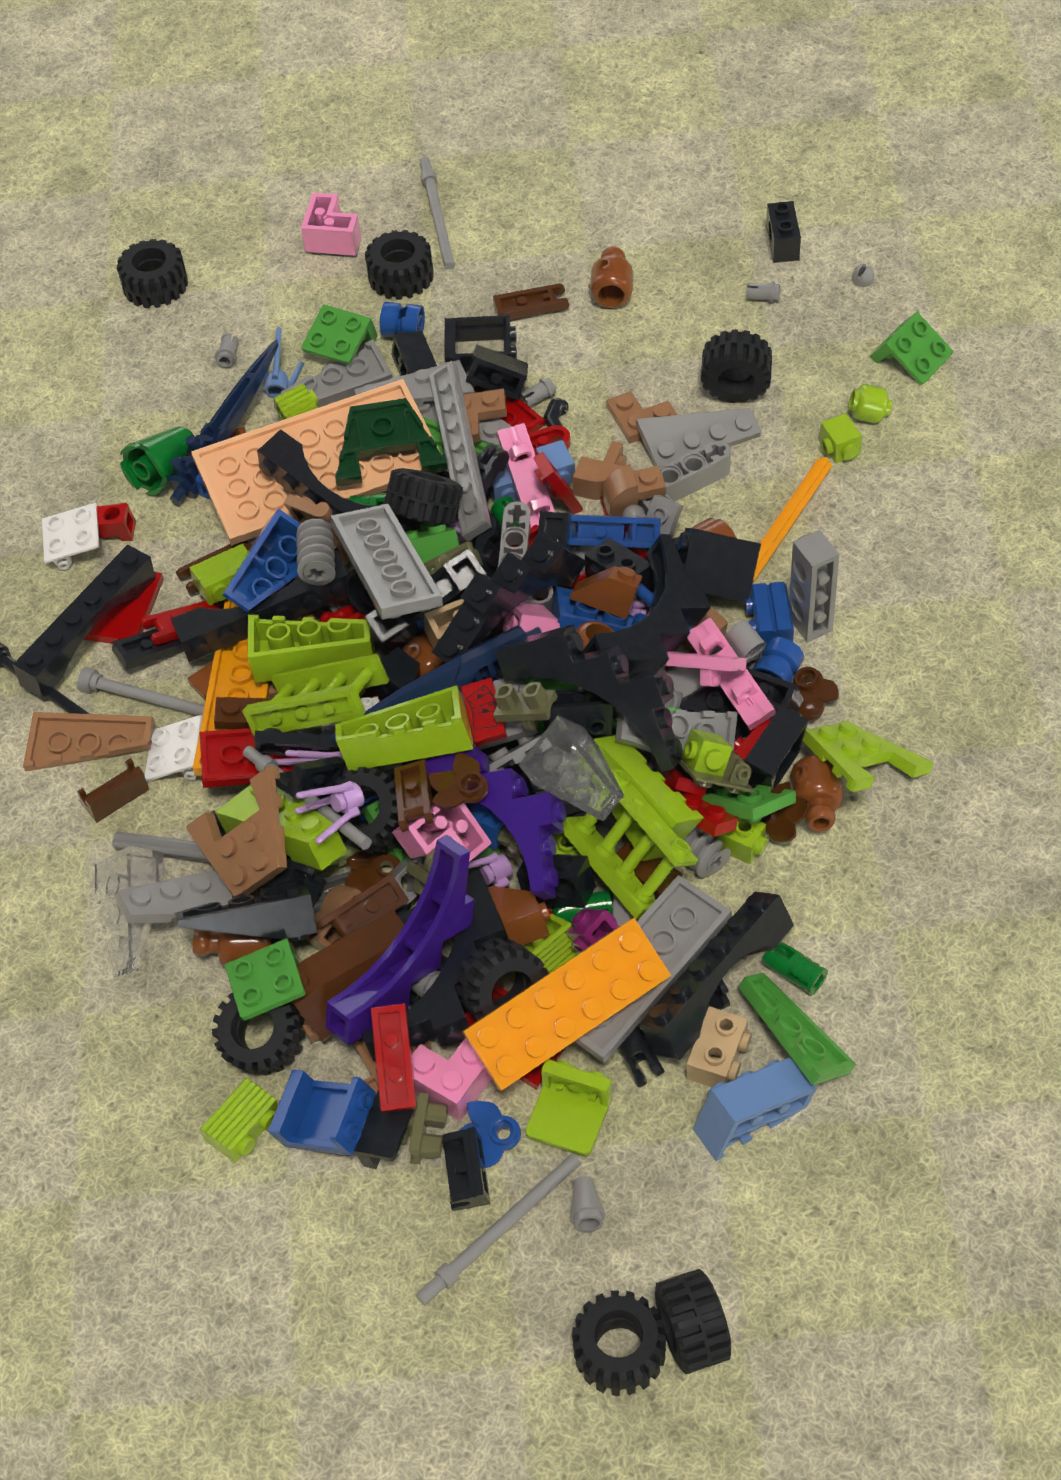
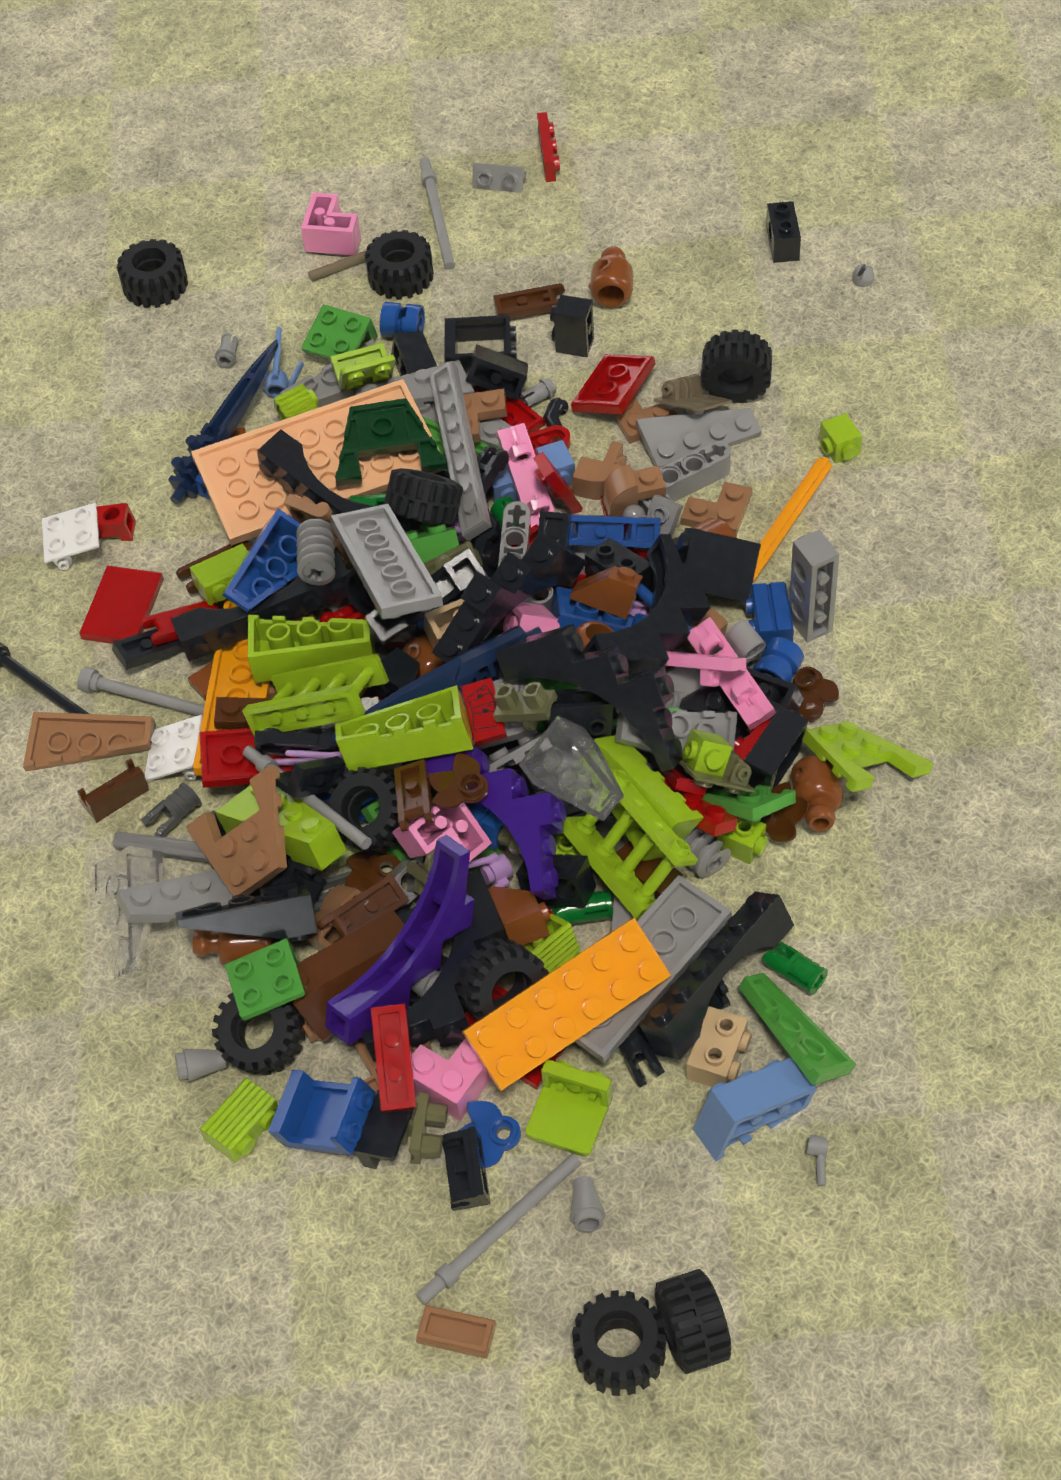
black arch [13,544,156,699] -> none
green cone [120,426,193,495] -> none
lavender plant [295,781,364,844] -> none
magenta brick [566,908,619,952] -> none
light grey pin [746,281,780,303] -> none
lime head [848,384,892,424] -> none
bright green bracket [870,311,953,385] -> none
none -> dark grey hinge [140,783,201,837]
none -> light grey cone [175,1049,226,1082]
none -> dark tan bar [308,250,367,282]
none -> lime bracket [330,342,396,391]
none -> medium nougat tile [416,1305,496,1359]
none -> light grey hinge [472,162,526,193]
none -> red plate [537,112,560,182]
none -> black brick [550,295,594,357]
none -> red tile [571,354,656,414]
none -> dark tan hinge [654,374,732,415]
none -> medium nougat plate [681,482,752,537]
none -> light grey hand [807,1135,828,1186]

